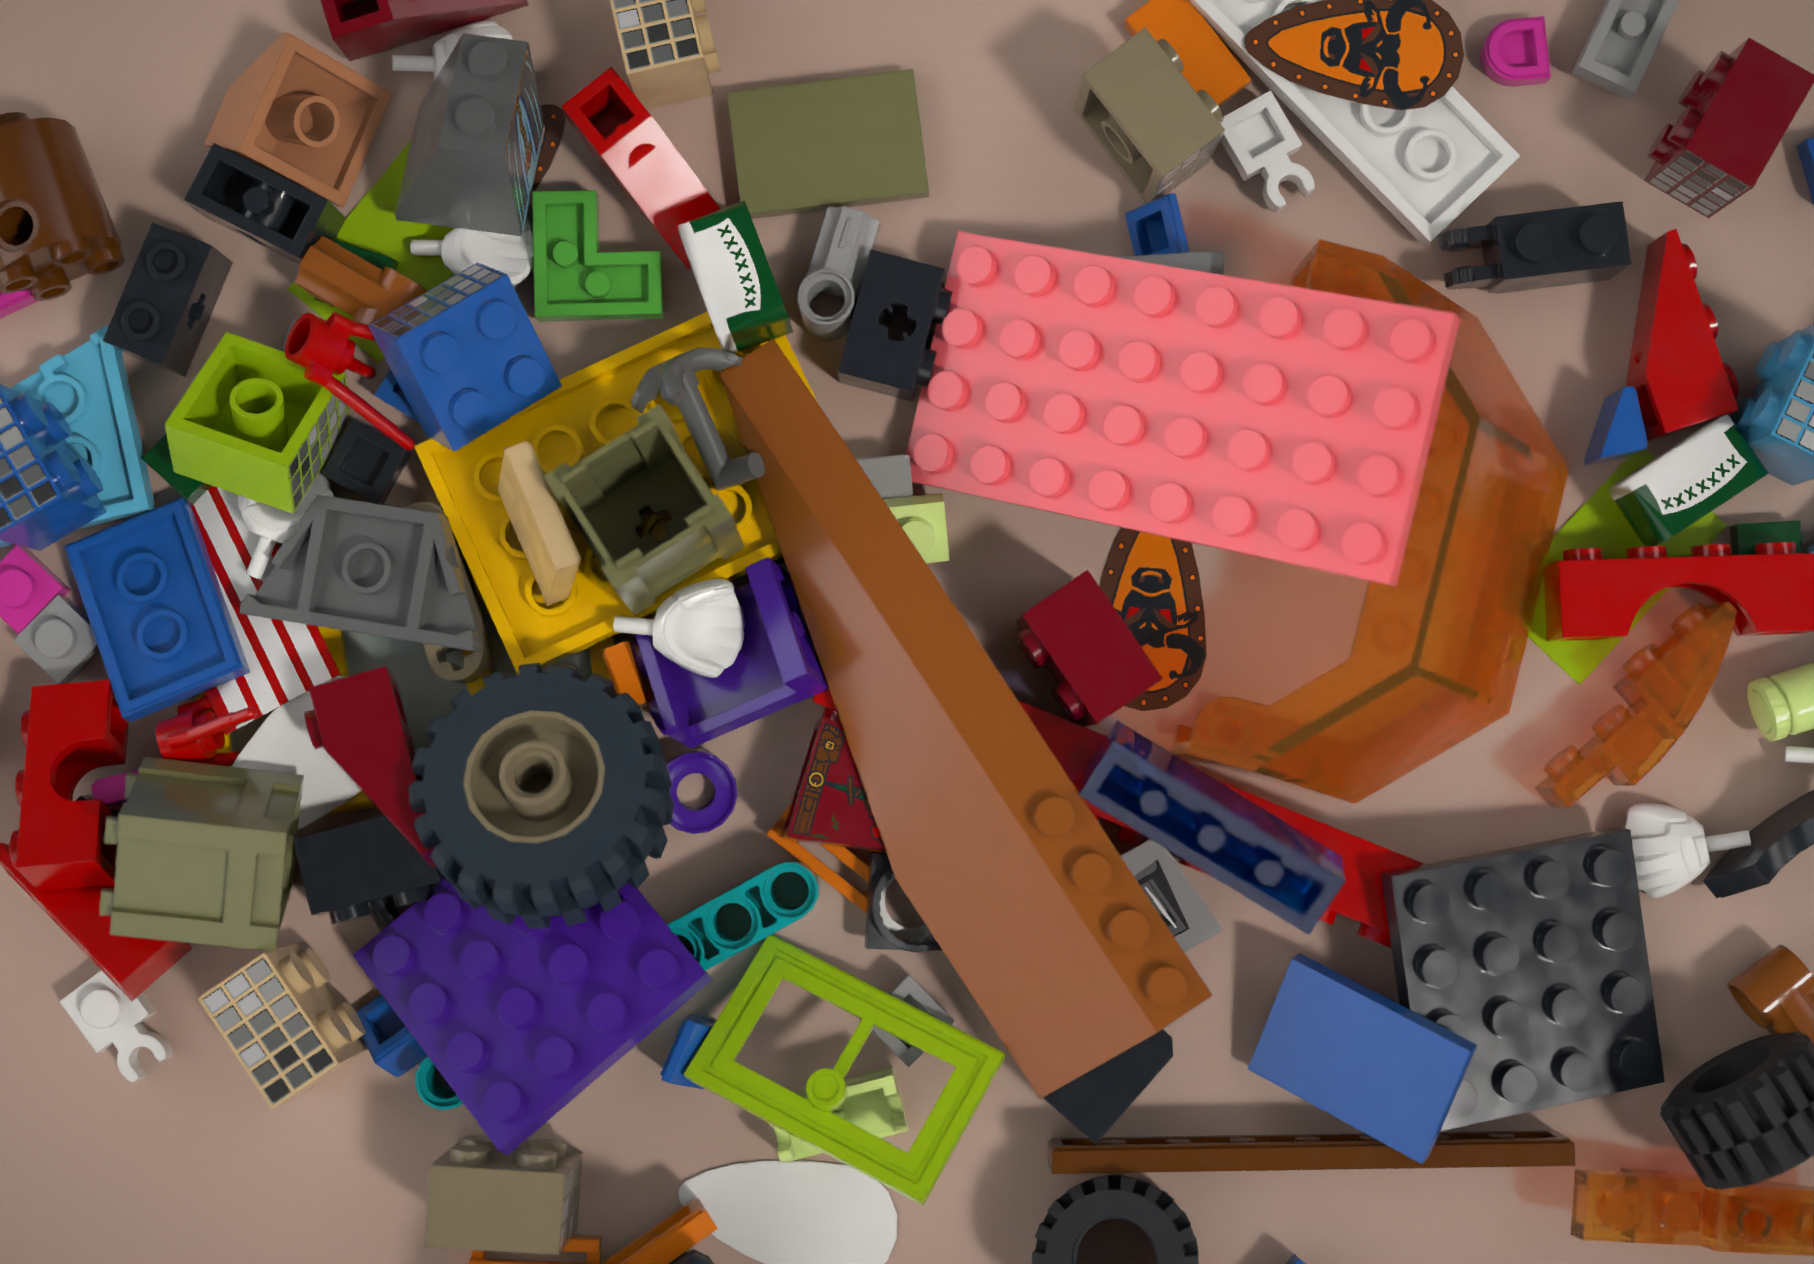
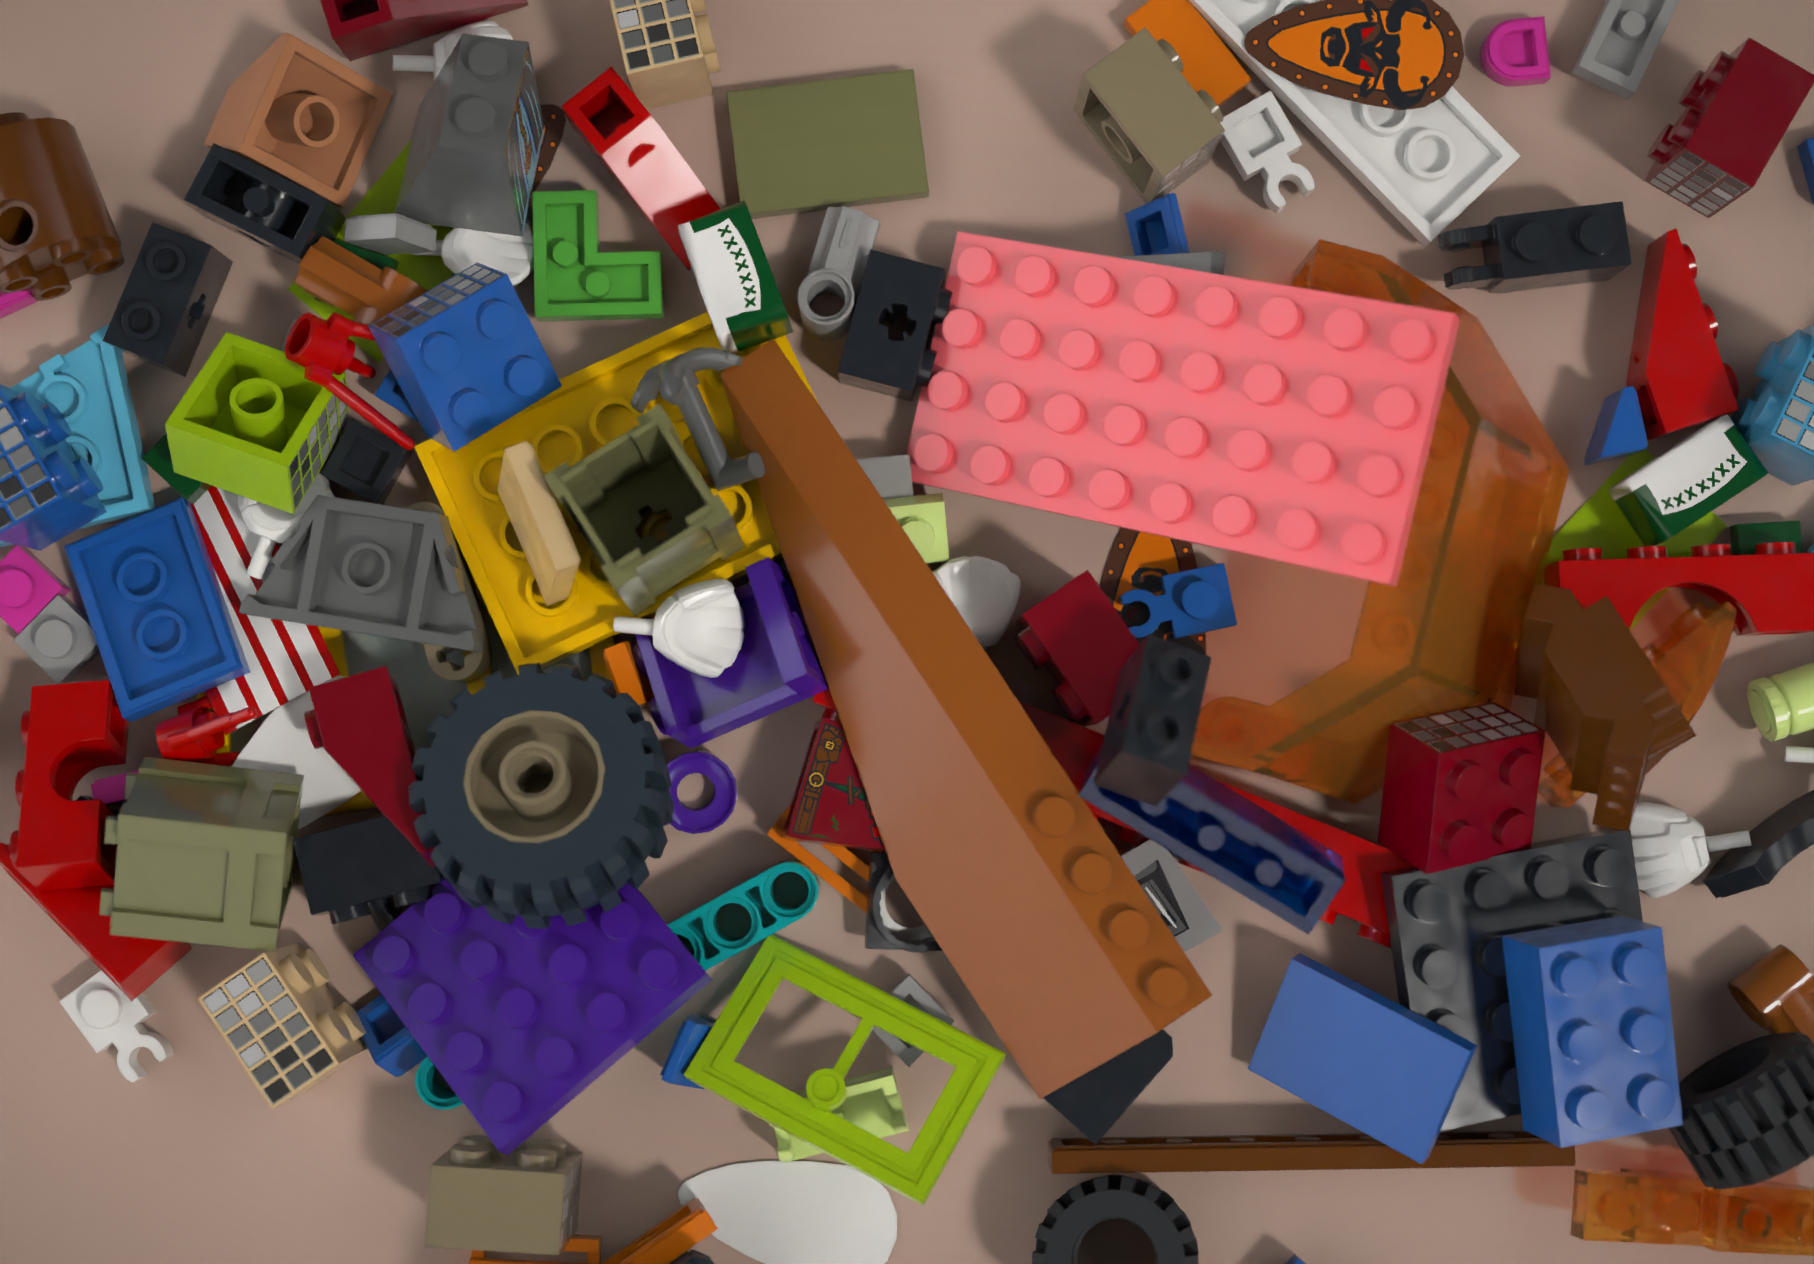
none -> light grey tile [344,213,437,255]
none -> white piece [932,555,1021,652]
none -> black brick [1093,634,1212,807]
none -> blue plate [1119,563,1237,639]
none -> dark red brick [1378,702,1546,874]
none -> blue brick [1502,916,1683,1148]
none -> reddish brown slope [1514,584,1696,832]

